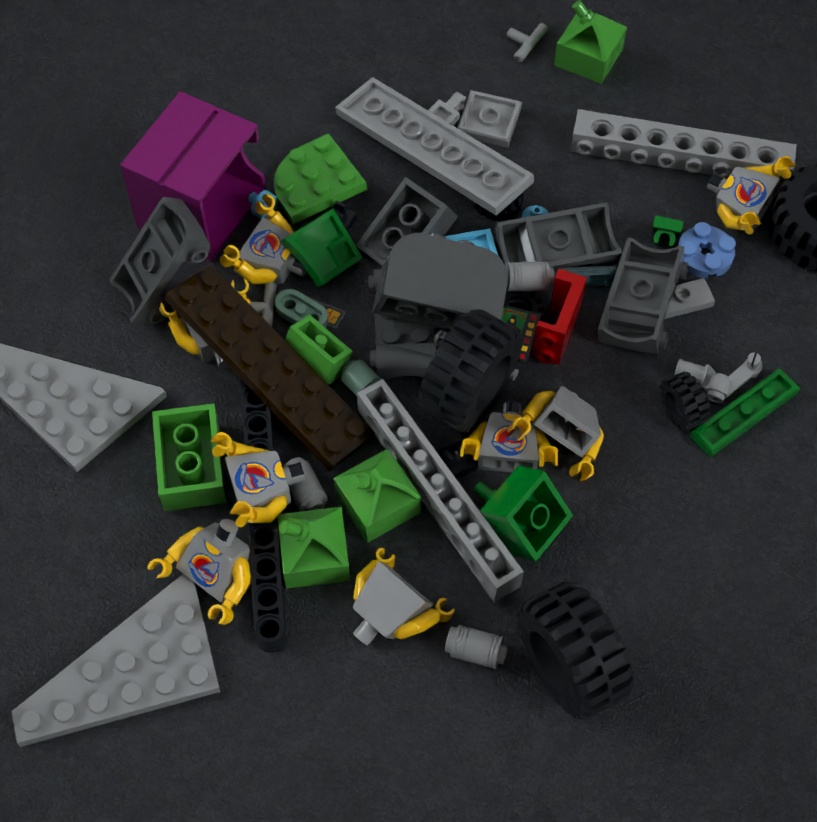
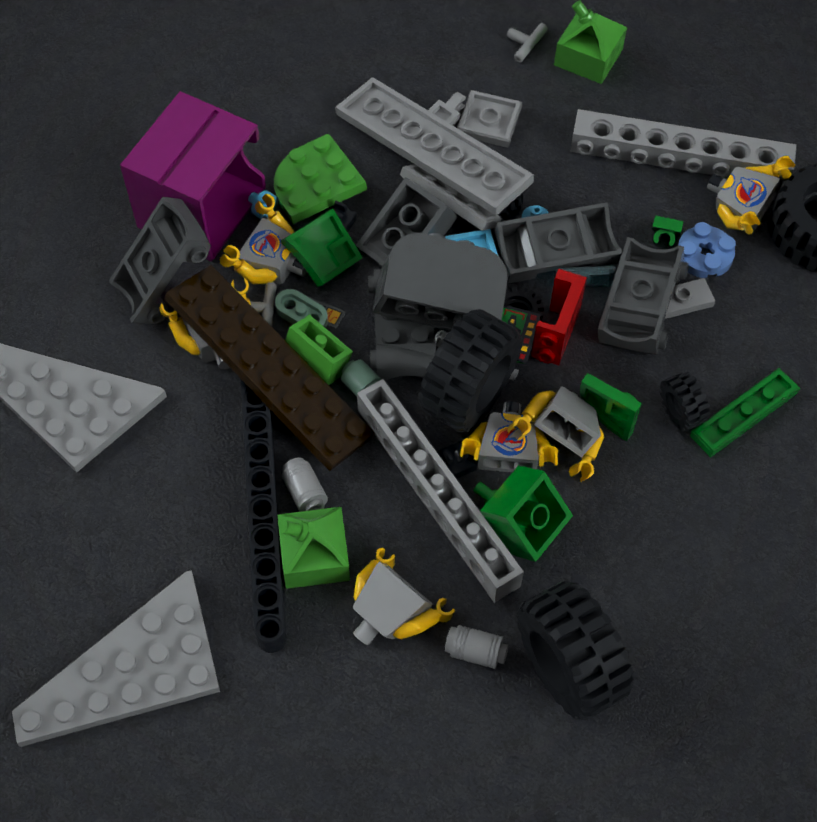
torso [148,519,251,625] -> none
bright green brick [152,403,227,511] -> none
torso [211,432,305,527] -> none
bright green piece [333,449,421,543] -> none
light grey head [504,262,554,291] -> none
light grey pin [674,352,762,403] -> none
none -> light grey tile [400,164,502,231]
none -> green plate [580,373,642,441]

